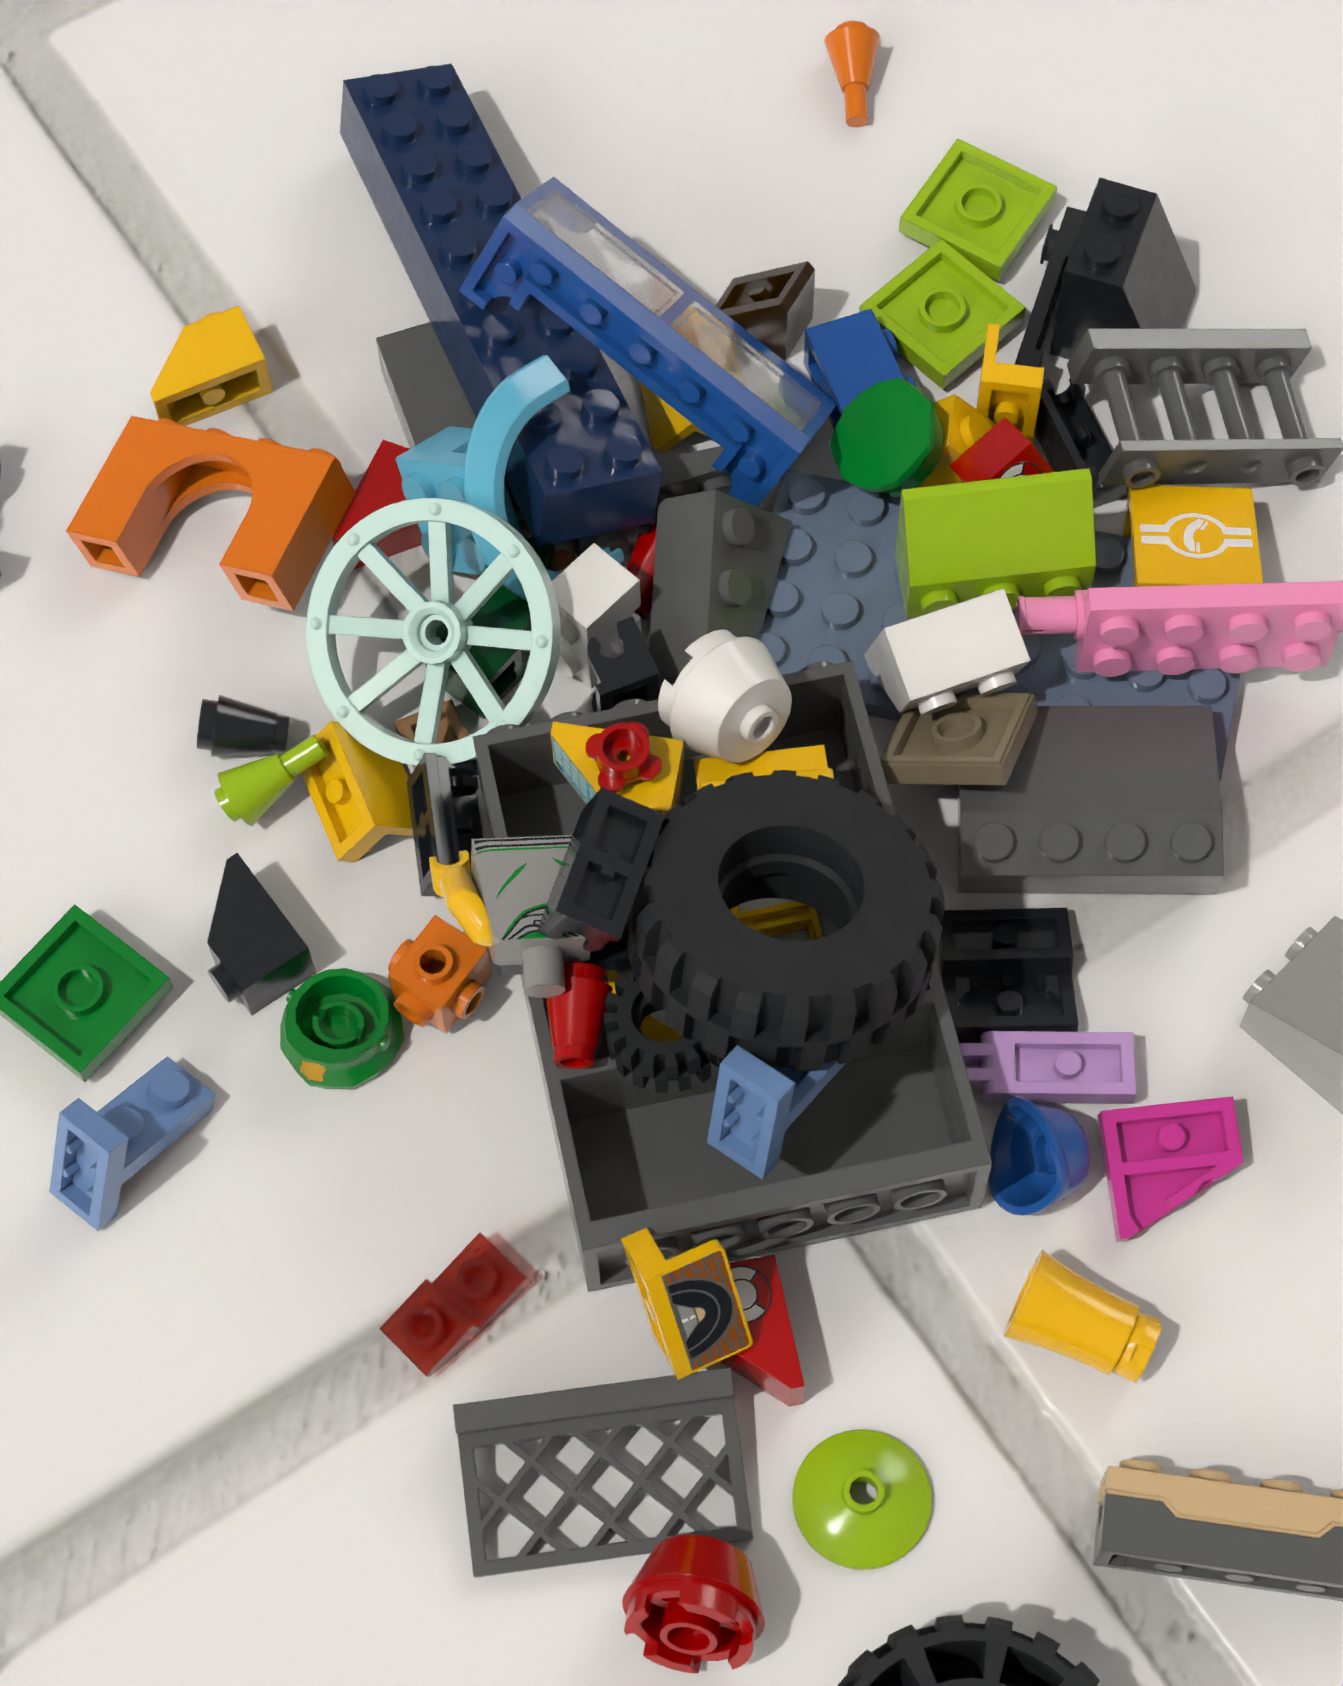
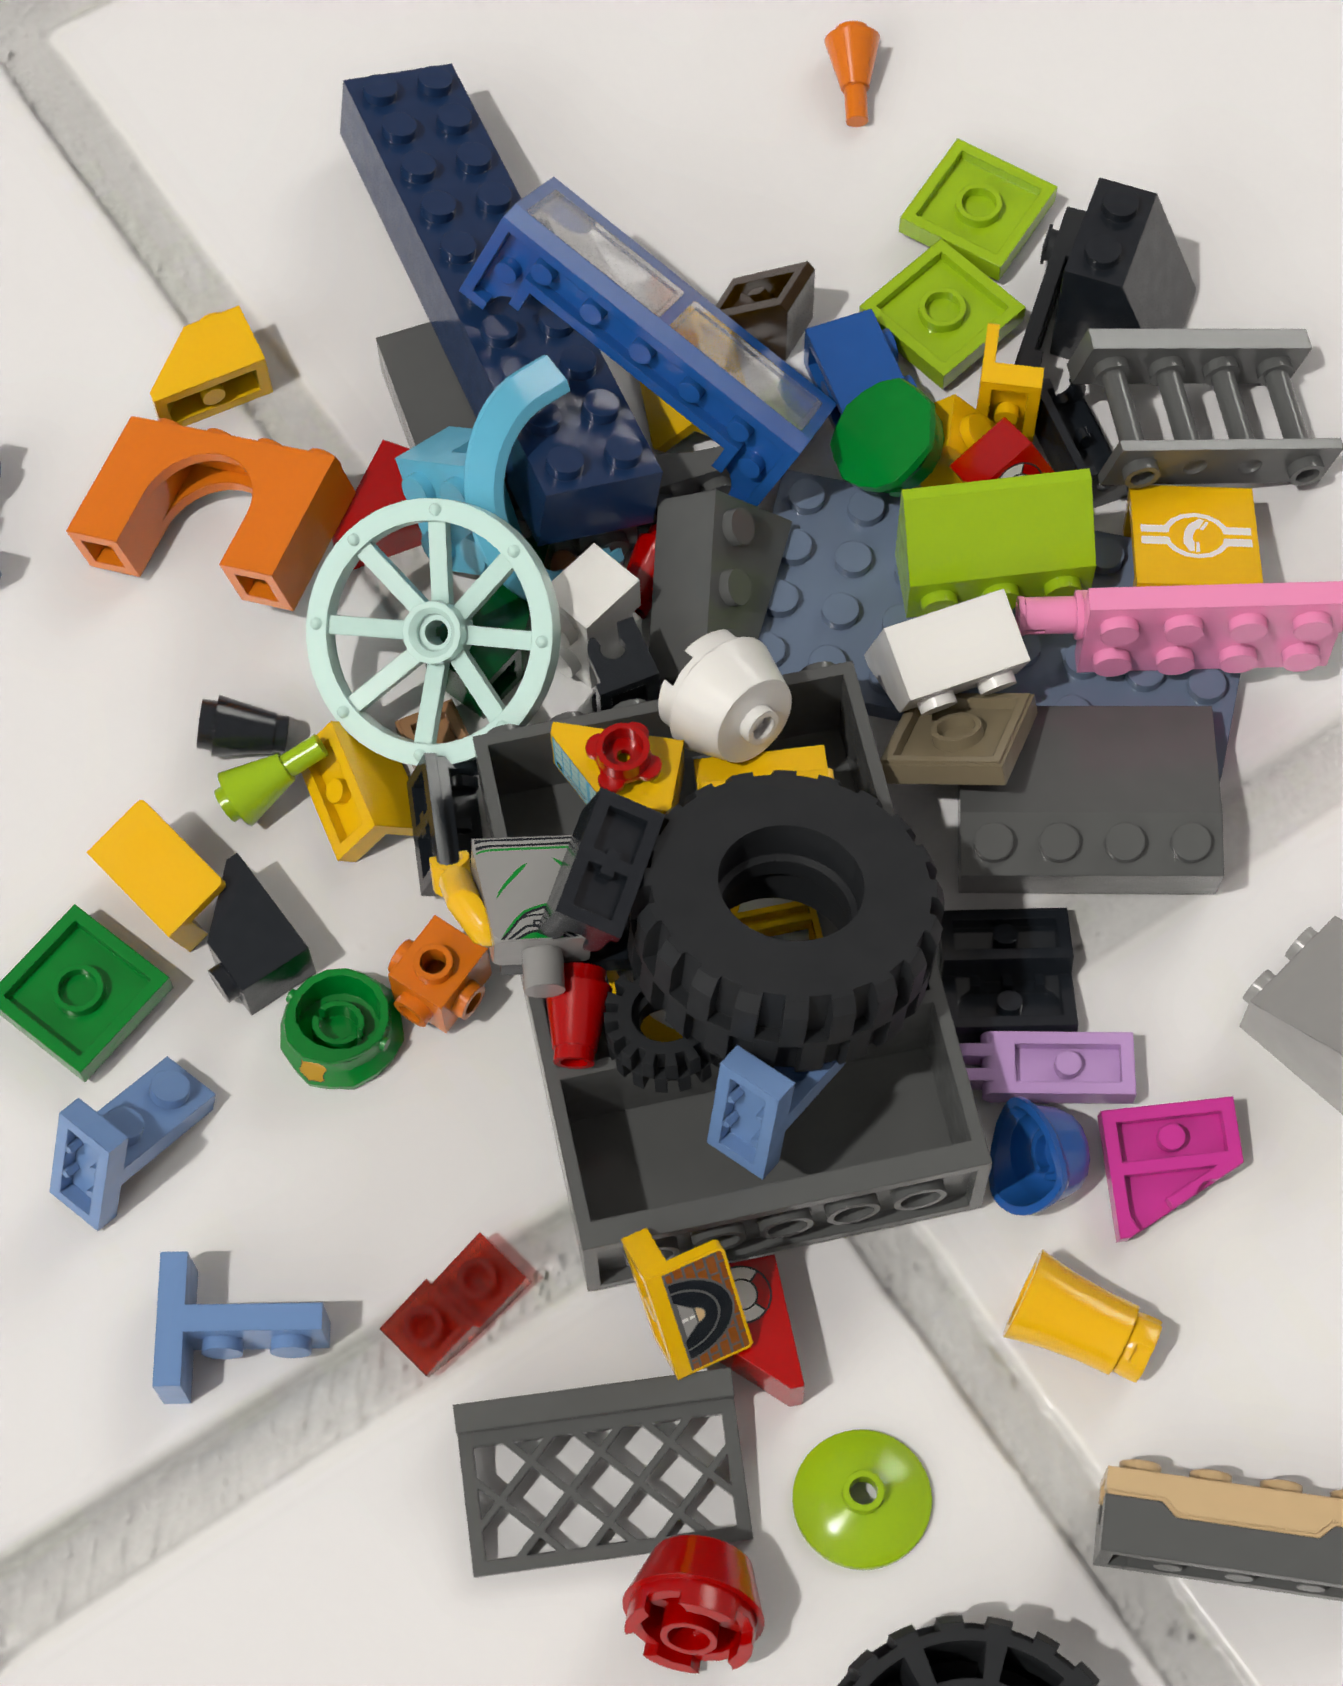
none -> yellow panel [86,800,226,952]
none -> medium blue bracket [152,1251,331,1404]

